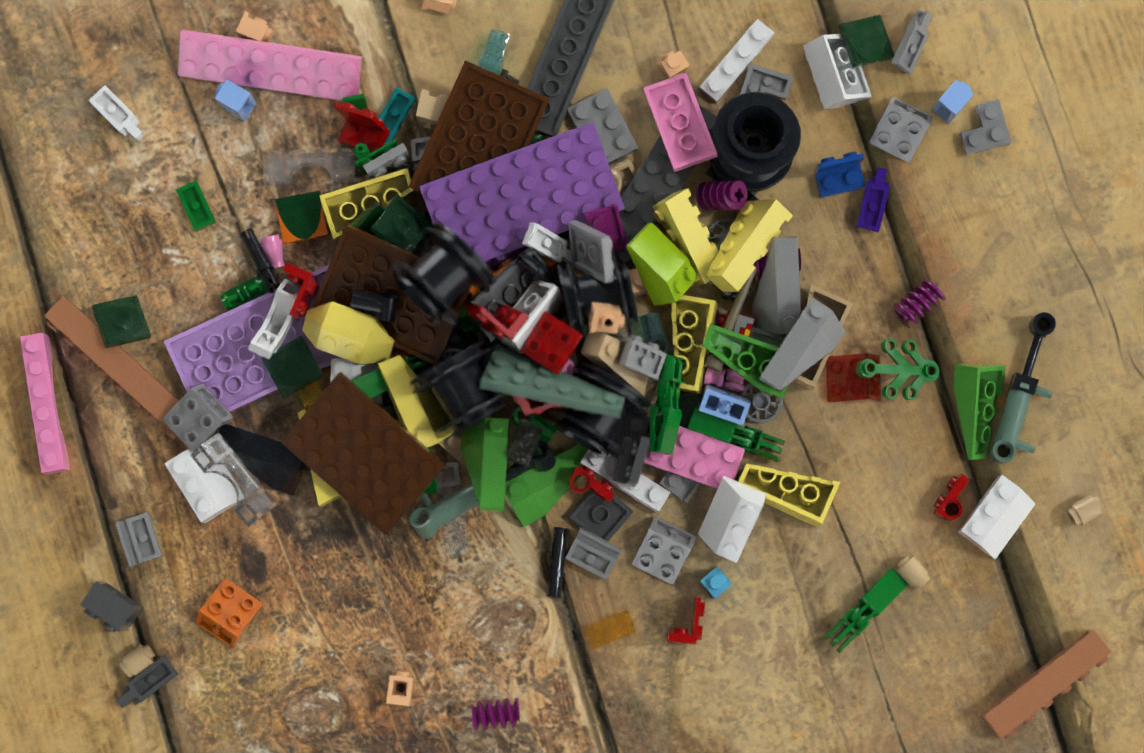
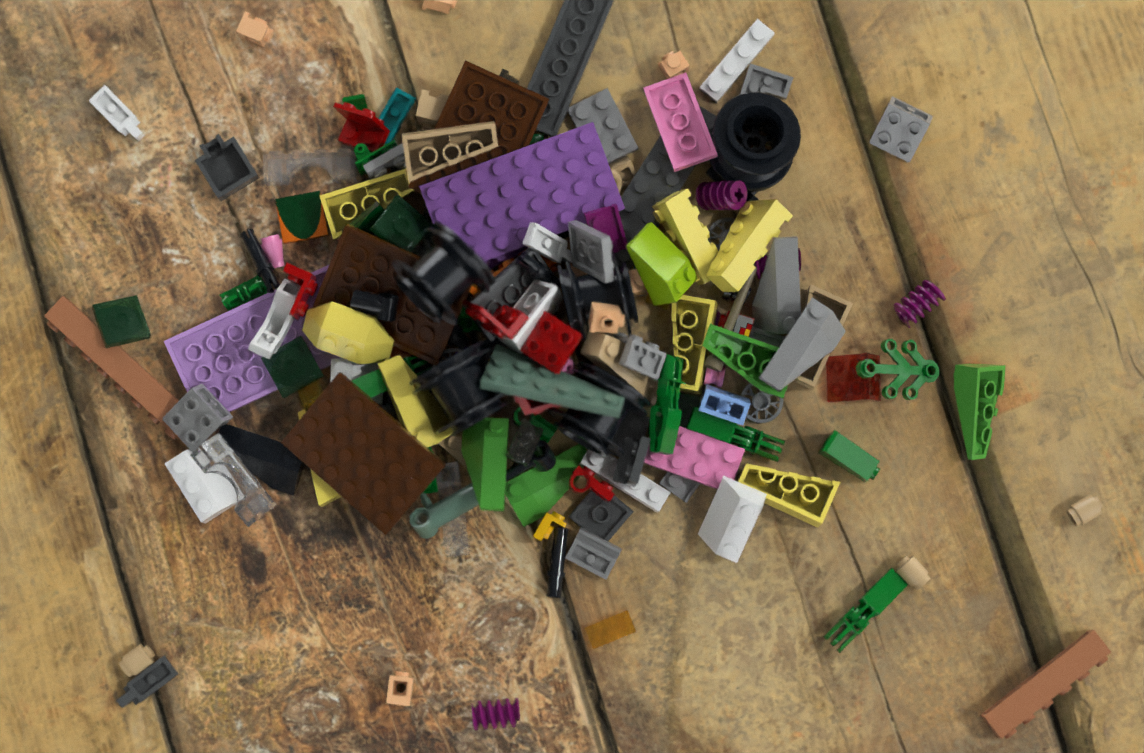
bright pink arch [20,333,70,475] -> none
dark grey brick [80,581,144,632] -> none
light grey plate [116,512,163,567] -> none
green plate [176,180,217,232] -> none
bright pink plate [178,30,362,100] -> none
orange bracket [195,579,263,649] -> none
light blue brick [215,79,256,122] -> none
clear light blue piece [478,30,510,76] -> none
light grey bracket [632,516,696,585] -> none
clear light blue piece [640,312,669,354] -> none
red bracket [667,597,705,644] -> none
medium azure brick [699,566,731,599] -> none
bright pink wheel [722,369,745,392] -> none
white slope [803,33,872,109] -> none
blue bracket [814,152,866,199] -> none
dark green tile [838,14,895,68] -> none
dark purple hinge [856,167,890,233] -> none
light grey hinge [891,10,932,74] -> none
light blue brick [932,80,974,124] -> none
red plate [933,474,970,521] -> none
white slope [957,475,1036,560] -> none
light grey plate [960,100,1011,156] -> none
sand green piece [989,312,1056,464] -> none
none -> dark grey piece [195,134,259,201]
none -> tan wedge [402,121,498,182]
none -> yellow bracket [533,511,567,542]
none -> green slope [818,430,880,482]

